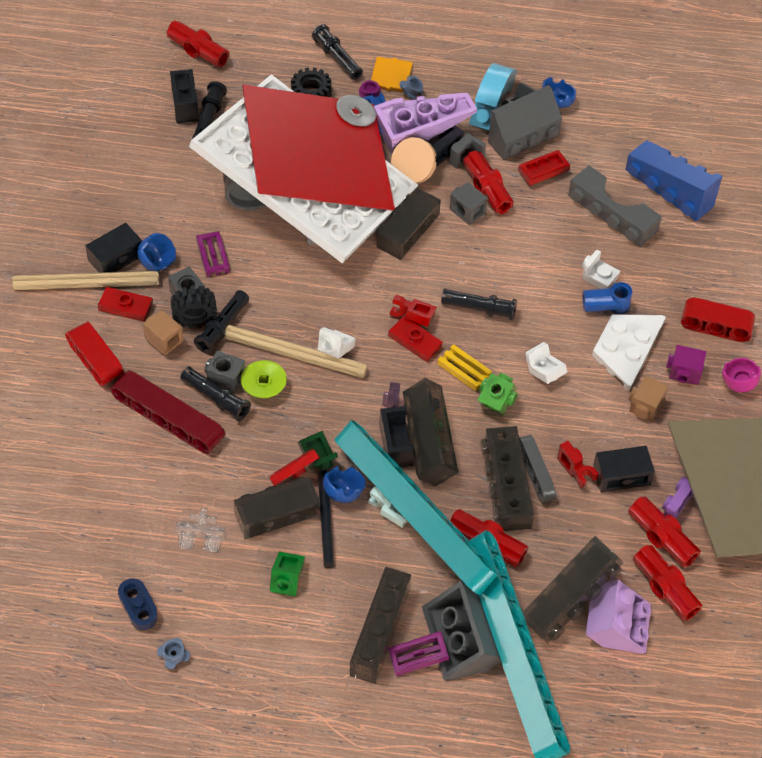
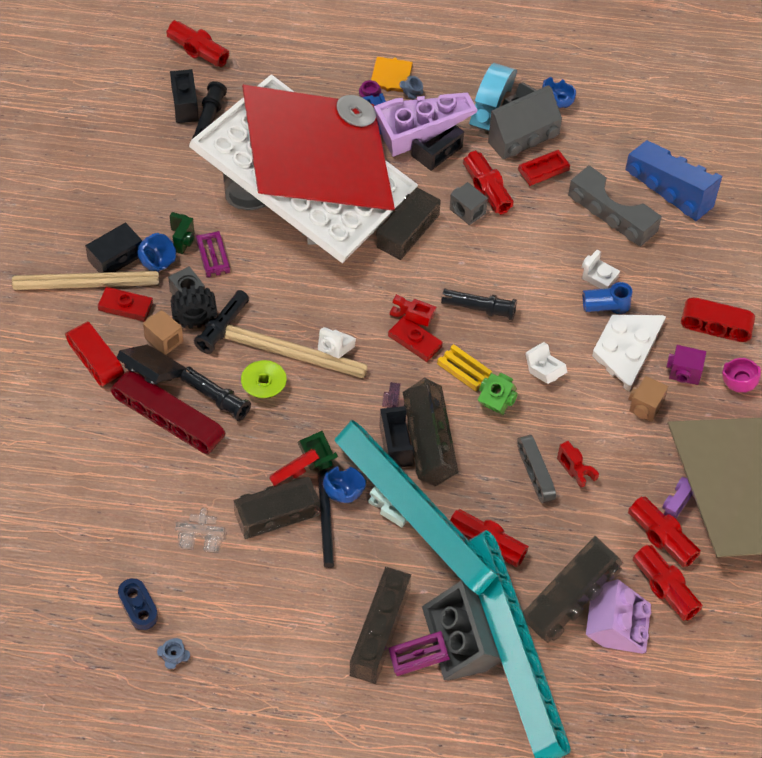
dark grey brick [204,350,245,393] -> none
green bracket [270,551,305,596] -> none
black tyre [291,67,332,97] -> none
black pin [312,24,363,80] -> none
light nougat tile [391,137,436,184] -> none
dark grey bracket [449,133,486,169] -> none
clear smoke brick [481,426,534,531] -> none
black panel [593,445,655,493] -> none
none -> black tile [117,344,186,384]
none -> dark green bracket [169,212,195,254]

